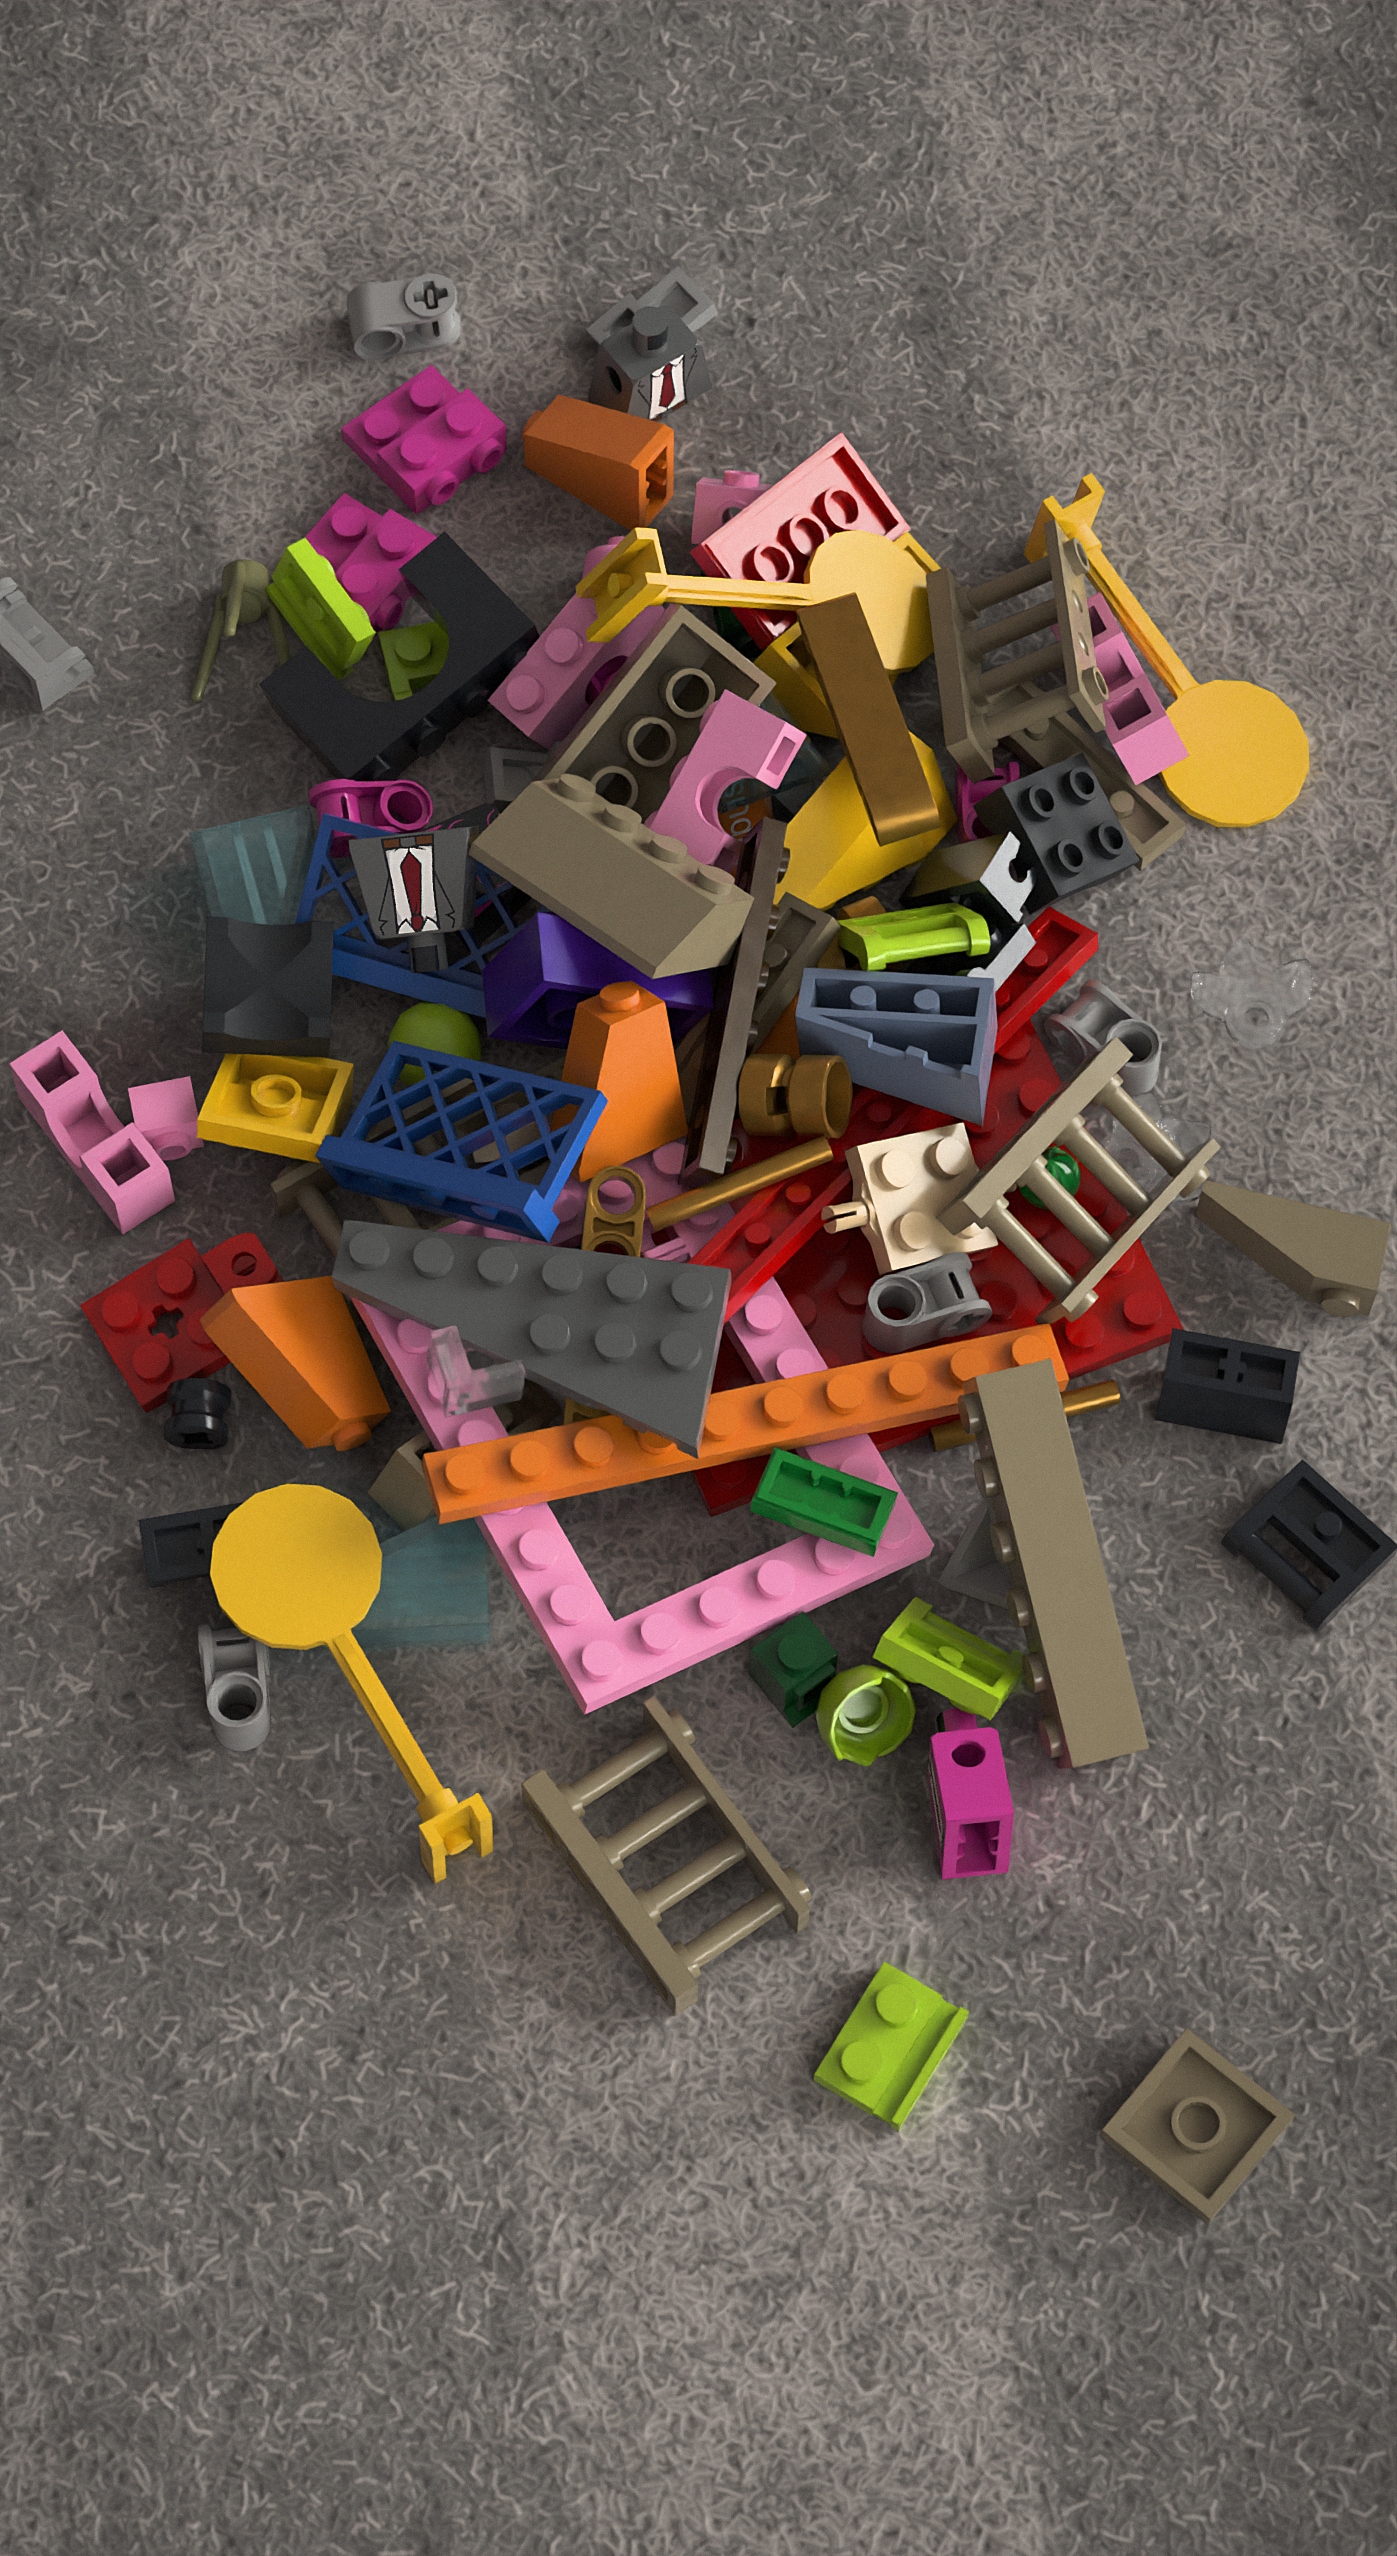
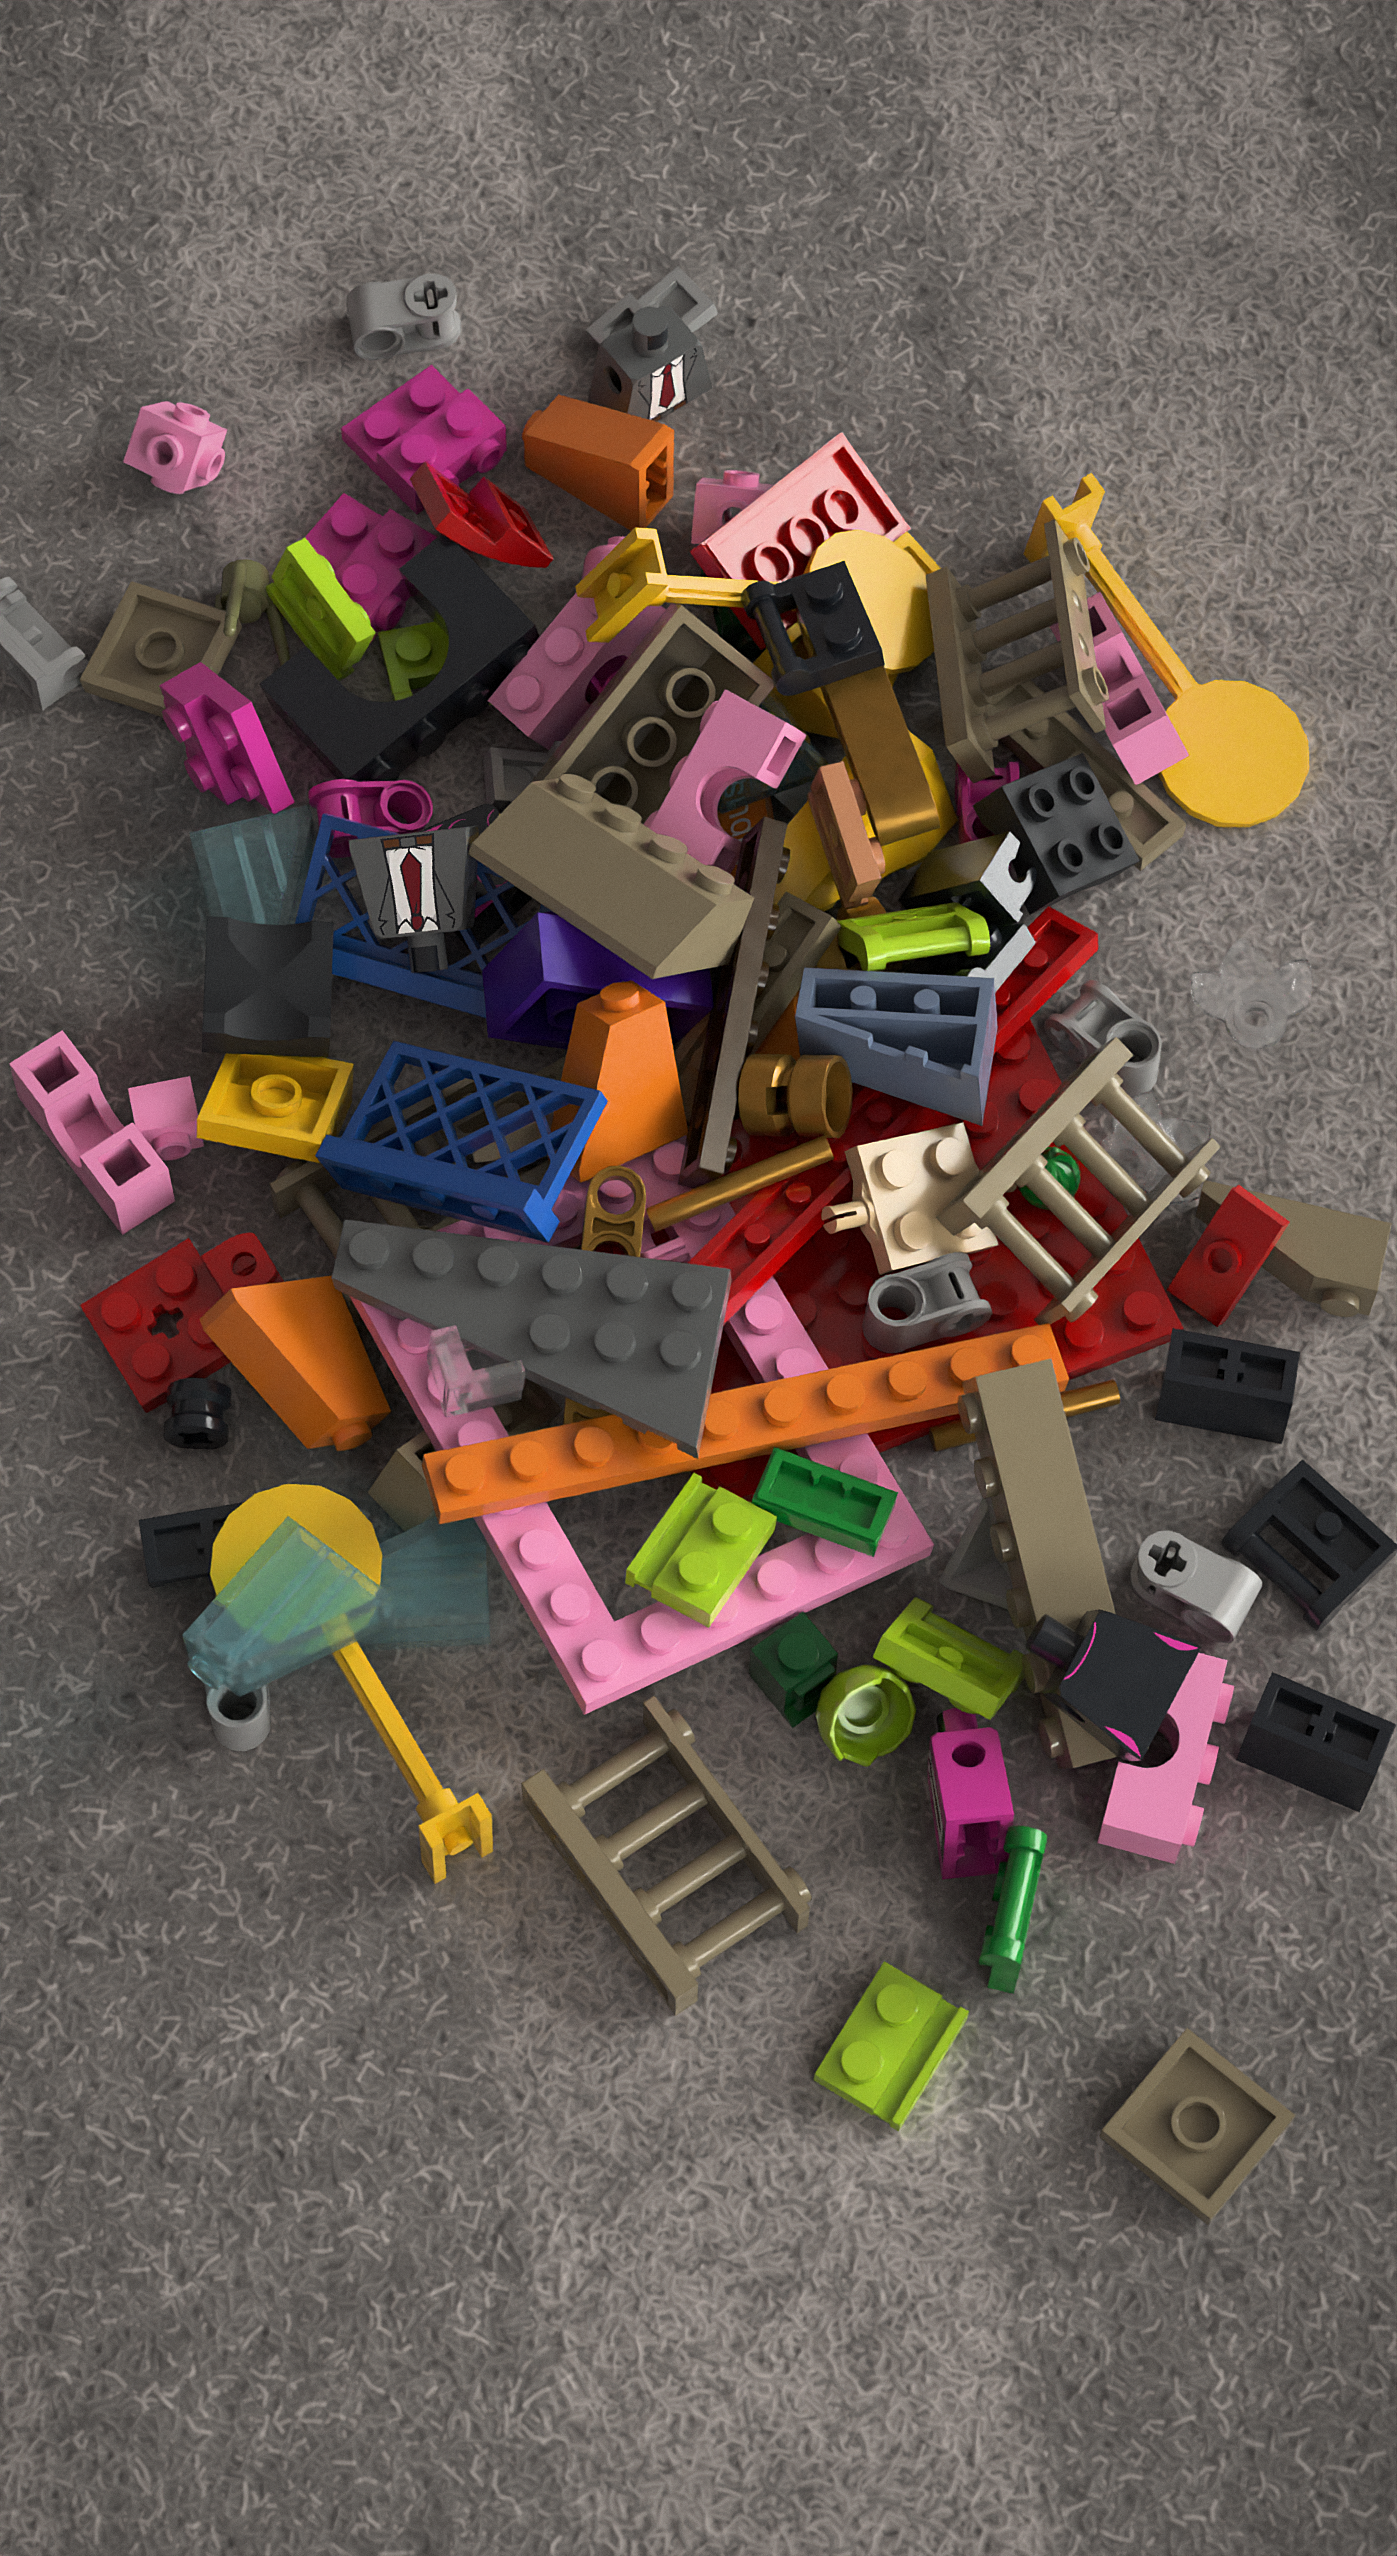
lime hair [387,1002,482,1086] -> none
none -> dark tan plate [79,581,242,717]
none -> bright pink brick [123,401,227,494]
none -> dark pink plate [159,662,295,814]
none -> clear light blue slope [182,1516,395,1697]
none -> red slope [409,461,554,568]
none -> lime plate [625,1473,777,1628]
none -> black plate [741,560,885,696]
none -> nougat plate [806,761,885,911]
none -> green plate [979,1825,1048,1994]
none -> black torso [1025,1609,1202,1761]
none -> bright pink arch [1097,1653,1234,1864]
none -> light grey piece [1129,1531,1262,1643]
none -> red plate [1167,1185,1290,1327]
none -> black hinge [1236,1672,1397,1813]

